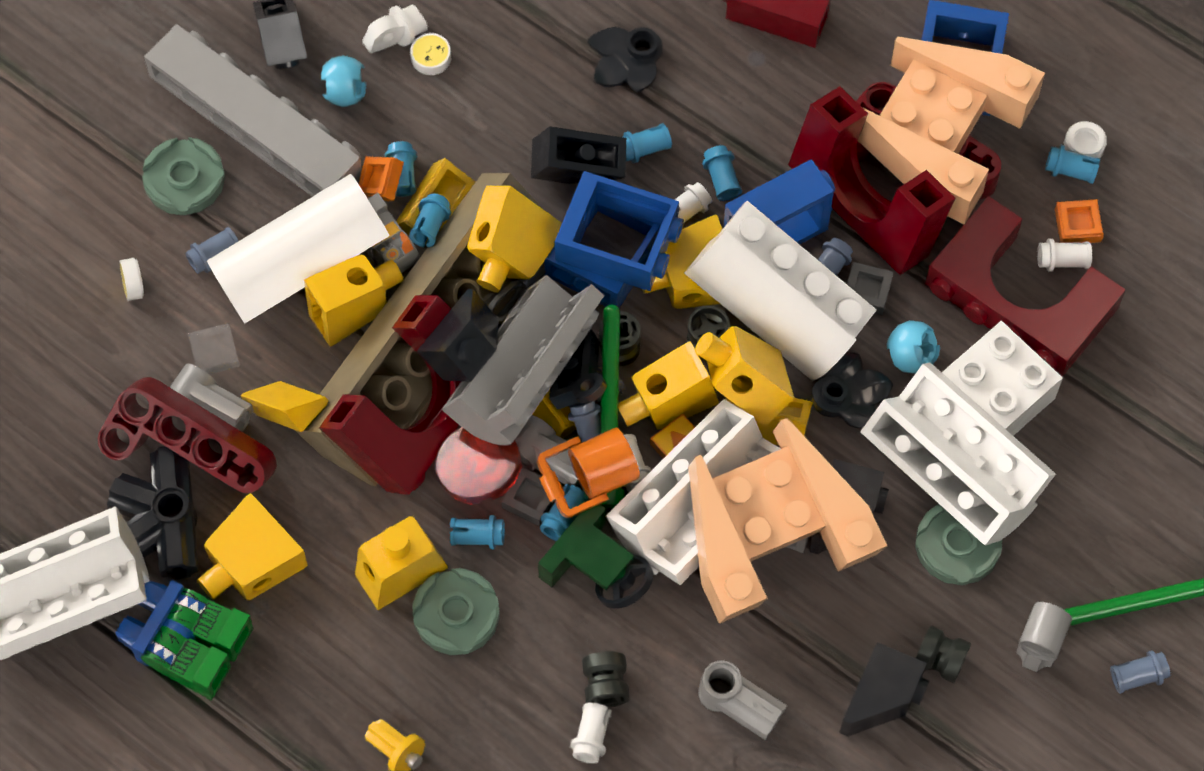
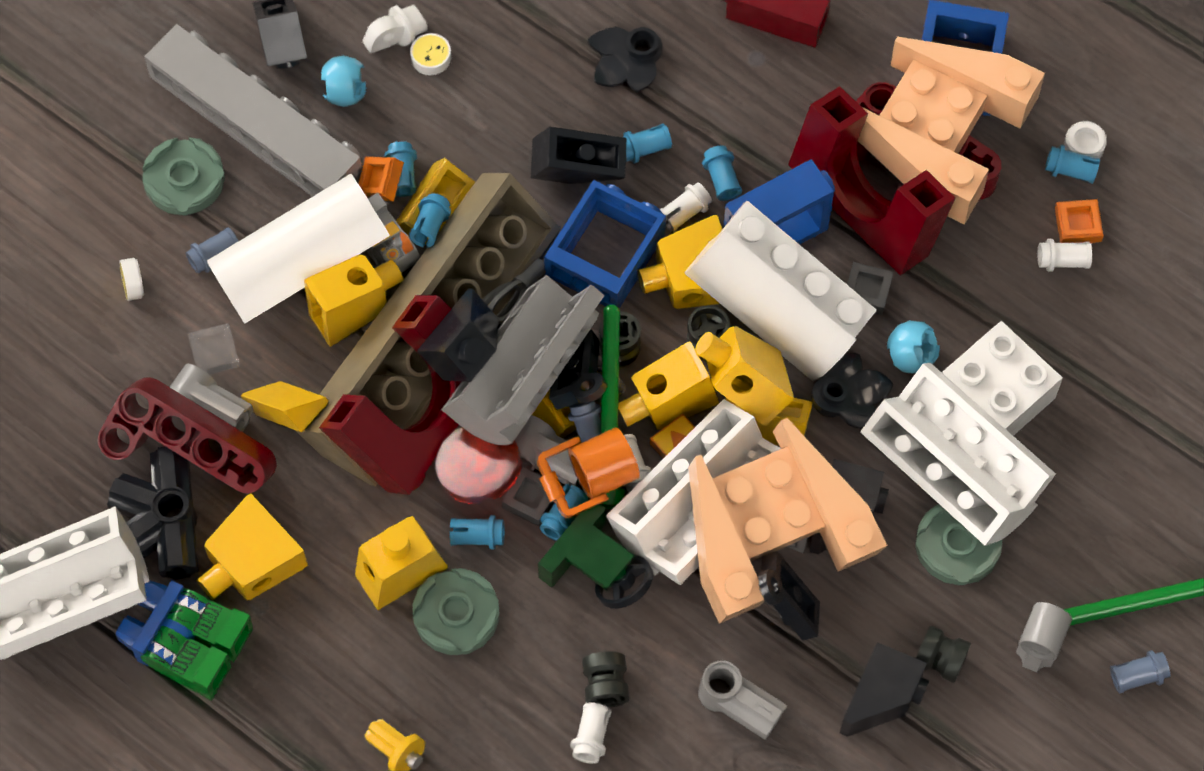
yellow torso [467,186,562,293] -> none
blue window [554,171,684,291] -> none
sand blue pin [818,238,853,276] -> none
dark red arch [925,196,1126,377] -> none
none -> black hinge [758,551,820,641]

